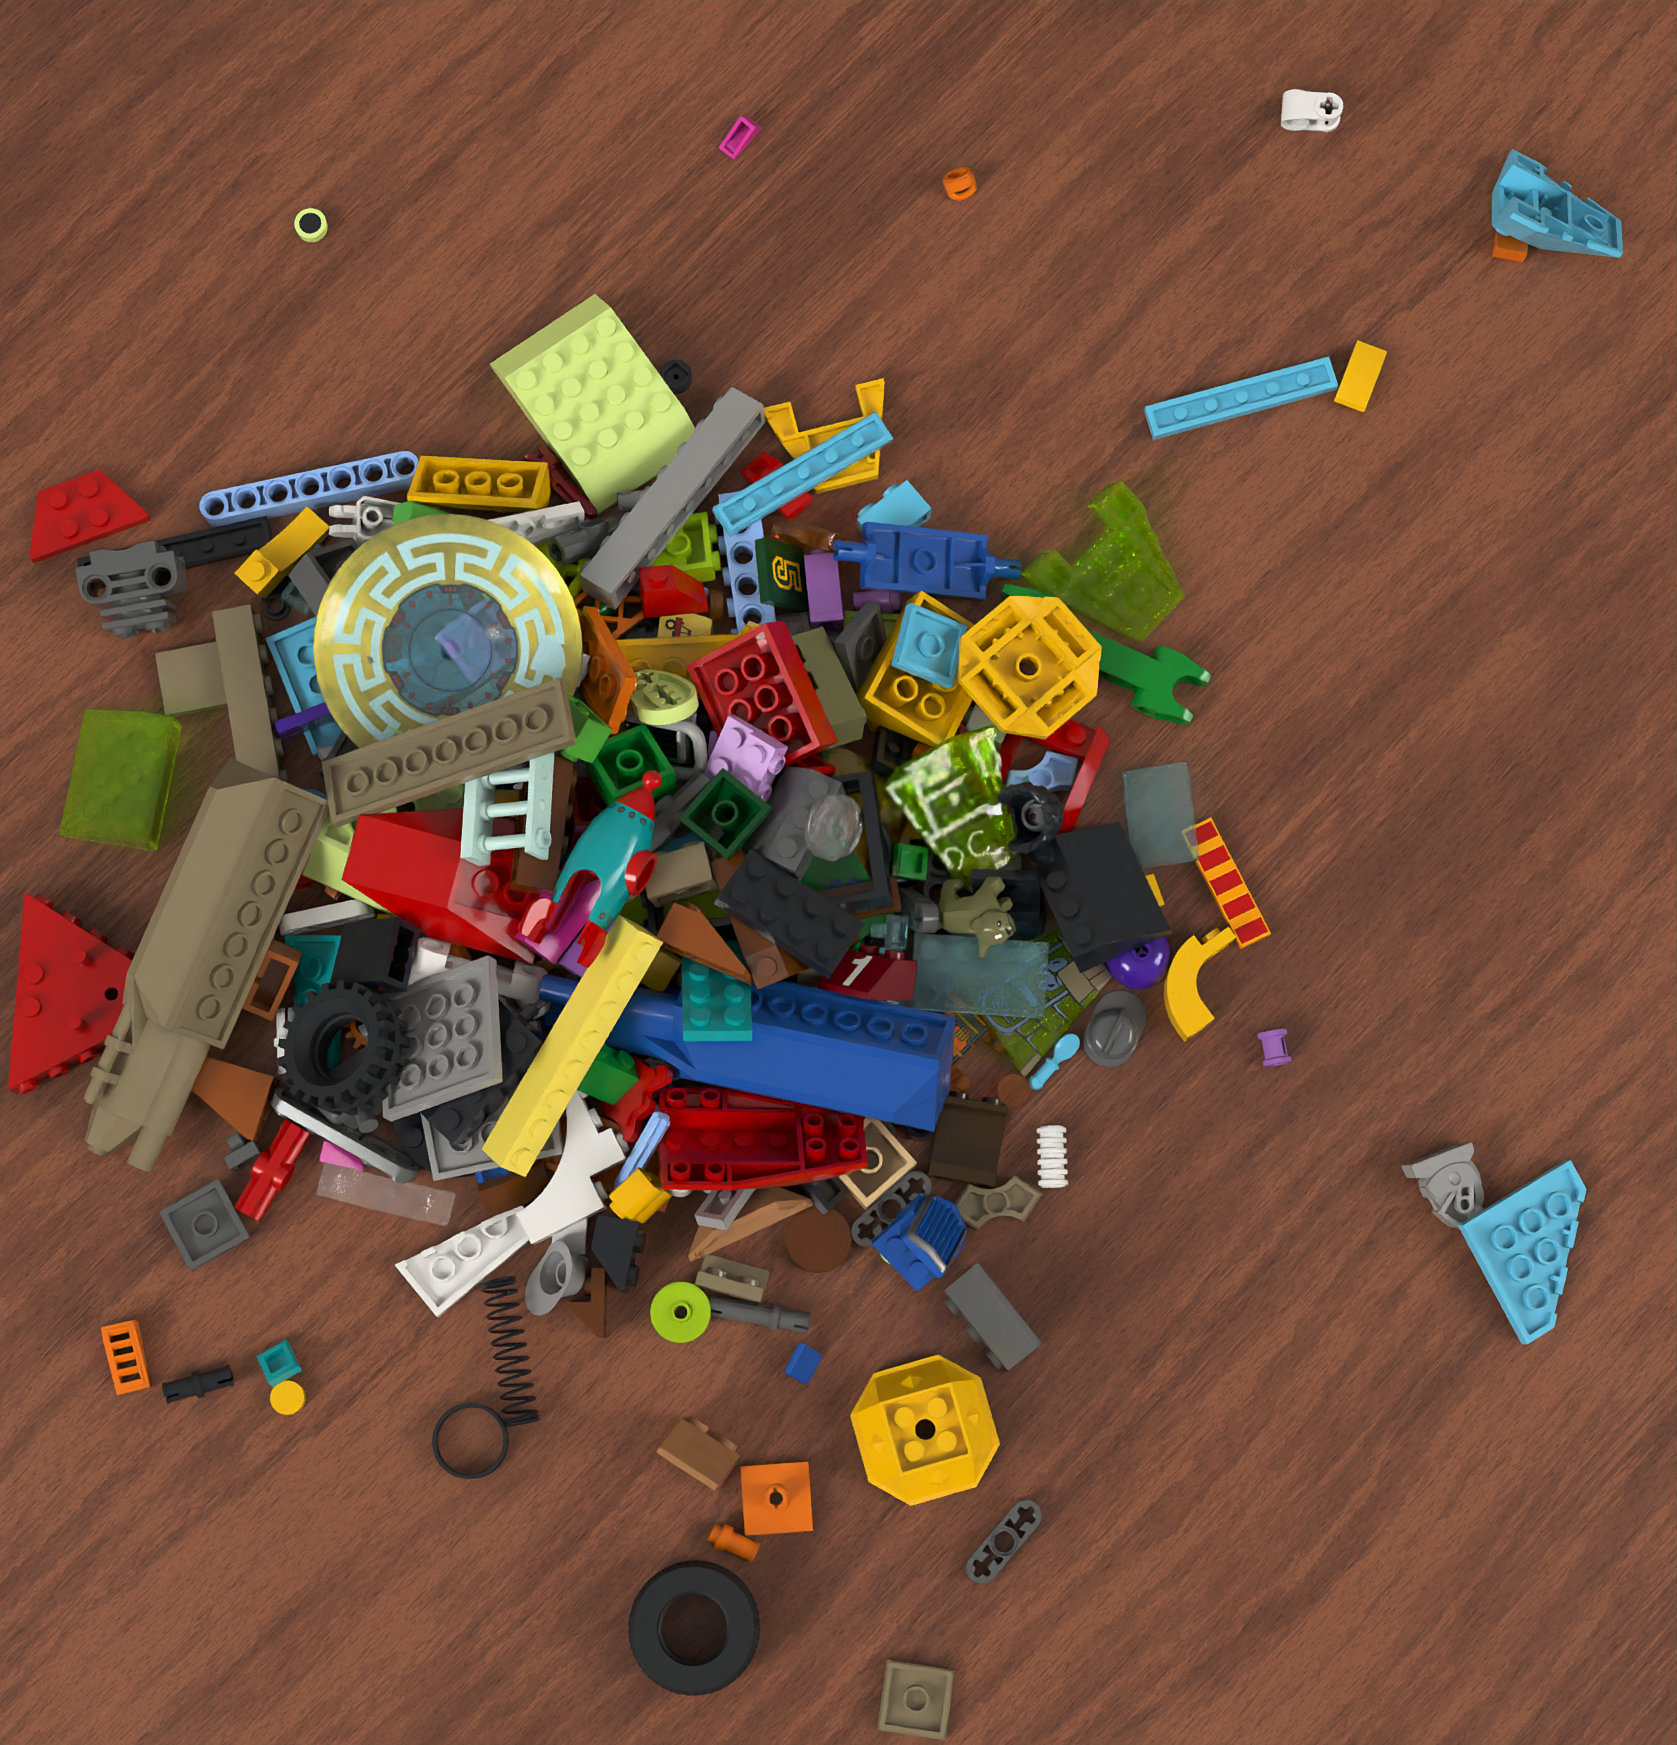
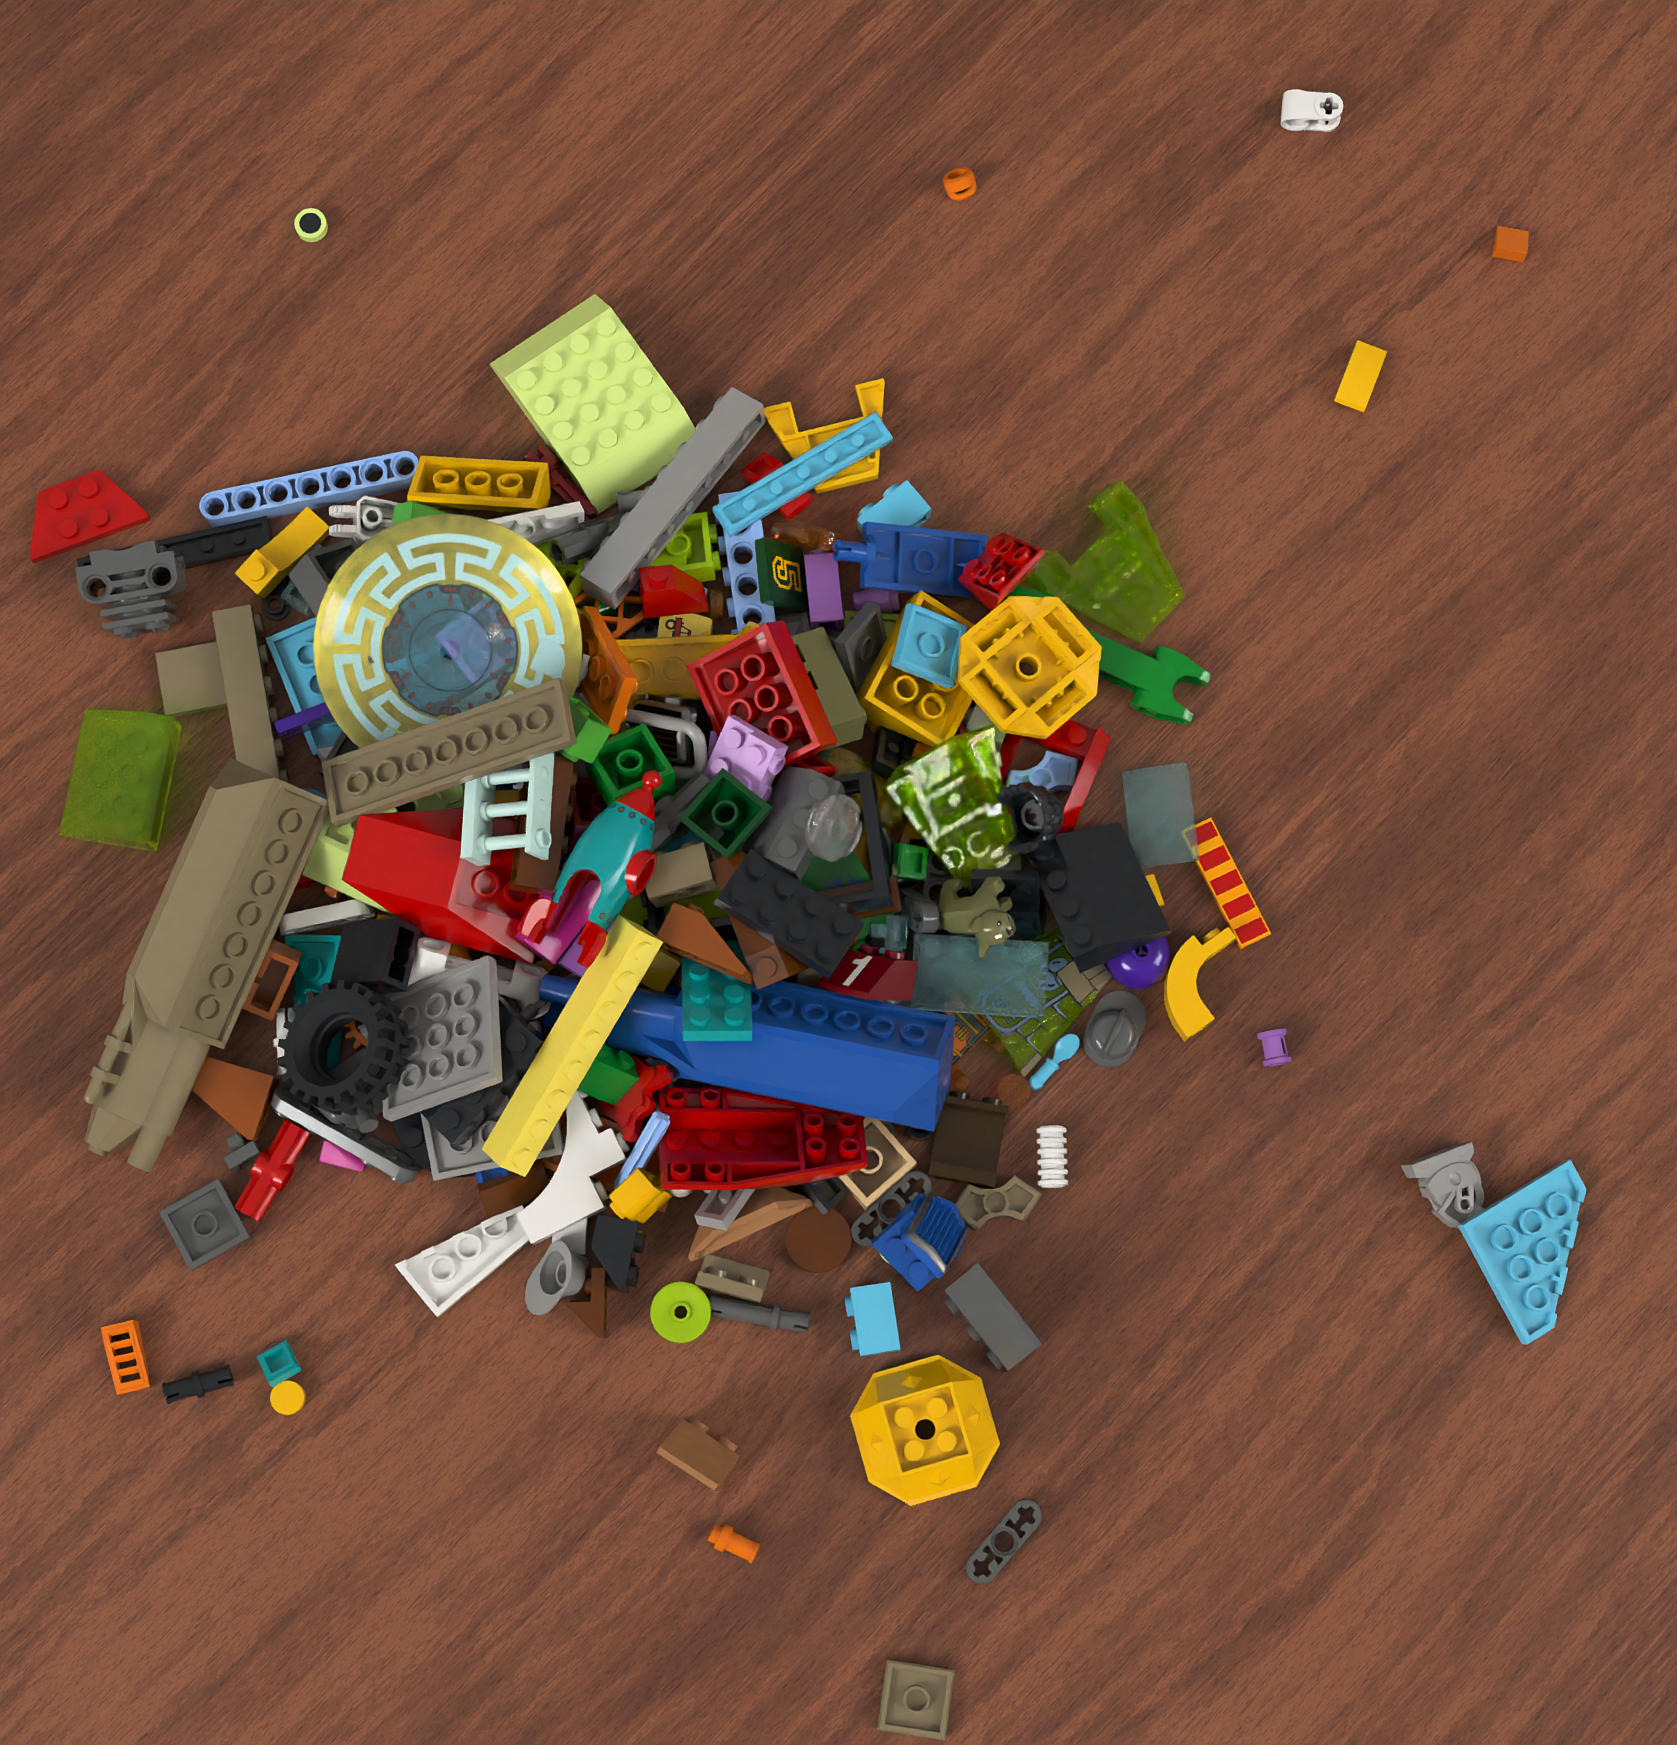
red piece [8,893,135,1095] -> none
clear slope [316,1162,456,1227] -> none
black tyre [432,1403,509,1479] -> none
black piece [480,1276,540,1427] -> none
black tyre [628,1560,760,1696] -> none
yellowish green piece [630,669,699,725] -> none
black tile [660,360,692,394] -> none
dark pink piece [719,115,763,160] -> none
orange tile [740,1462,813,1536] -> none
blue slope [784,1343,822,1384] -> none
medium azure plate [1144,357,1338,440] -> none
medium azure wedge [1492,149,1623,258] -> none
none -> medium azure brick [844,1282,901,1357]
none -> red slope [958,532,1045,610]

